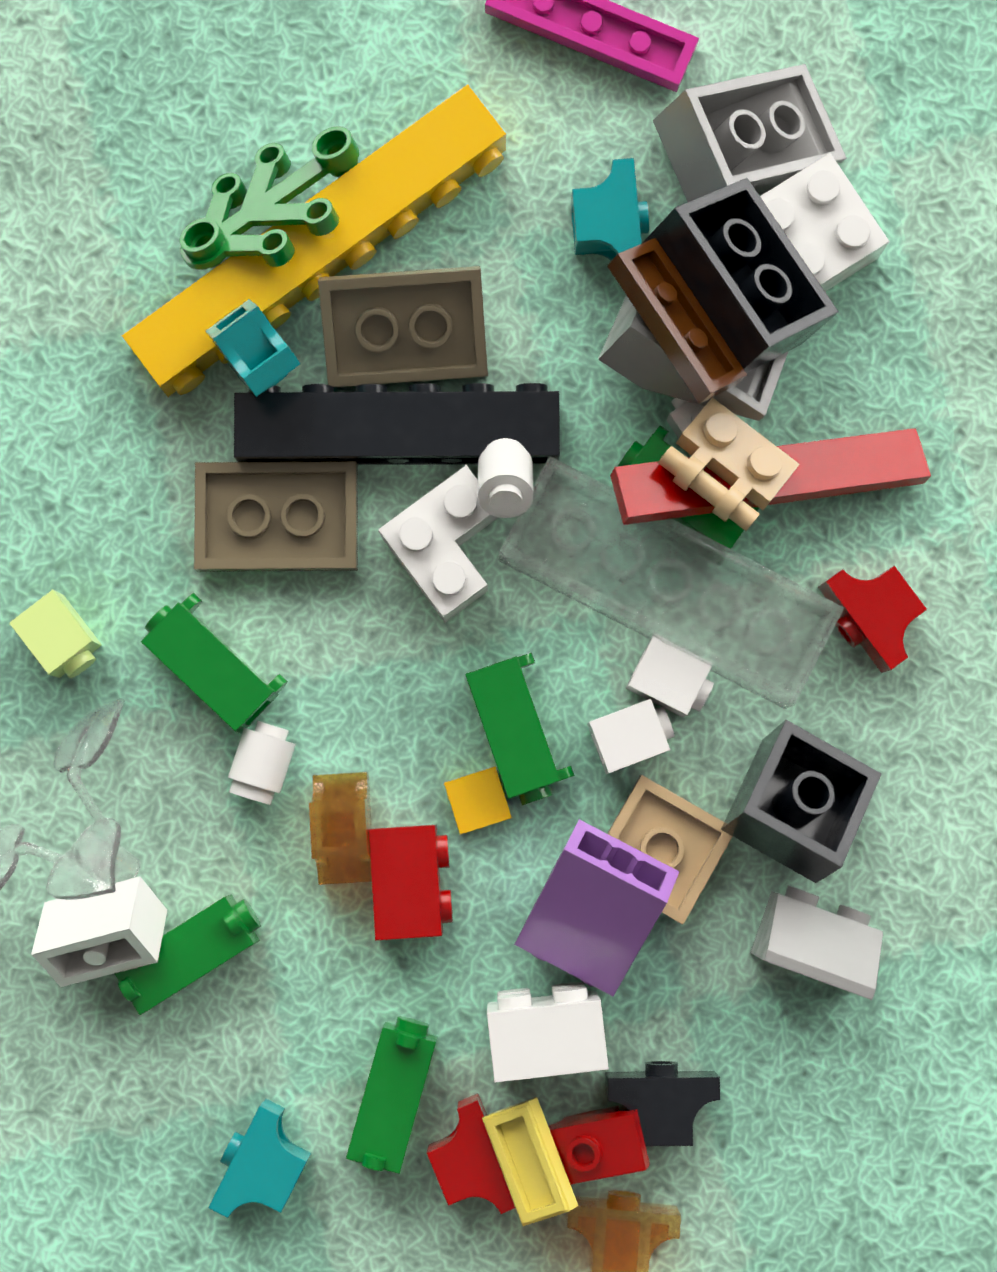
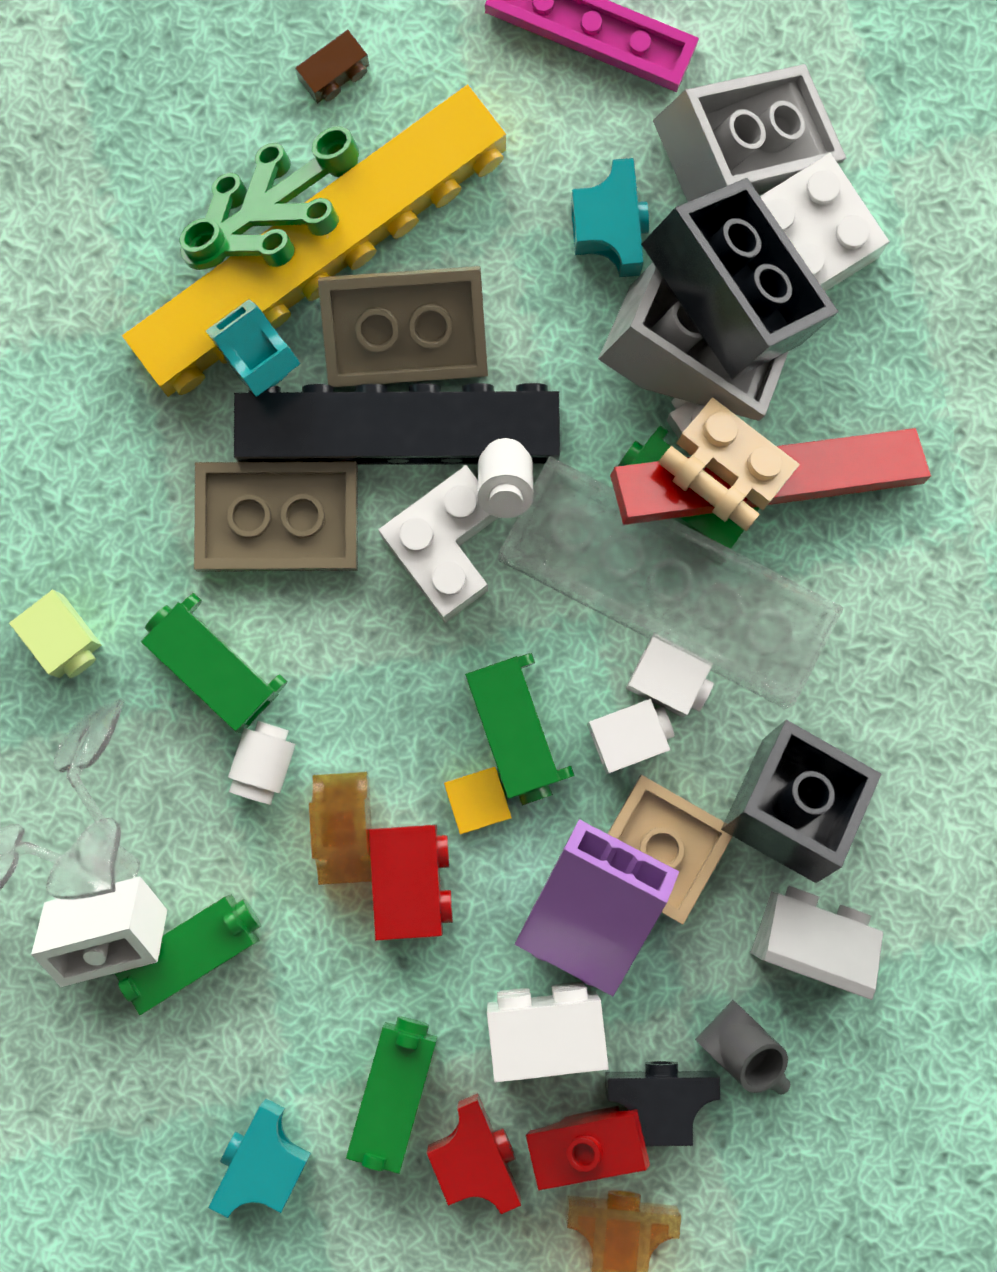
light yellow tile [482,1097,578,1226] -> none
reddish brown plate [607,238,747,404] -> none
red brick [818,565,927,673] -> none
none -> reddish brown piece [295,29,369,104]
none -> dark grey piece [695,1000,791,1095]

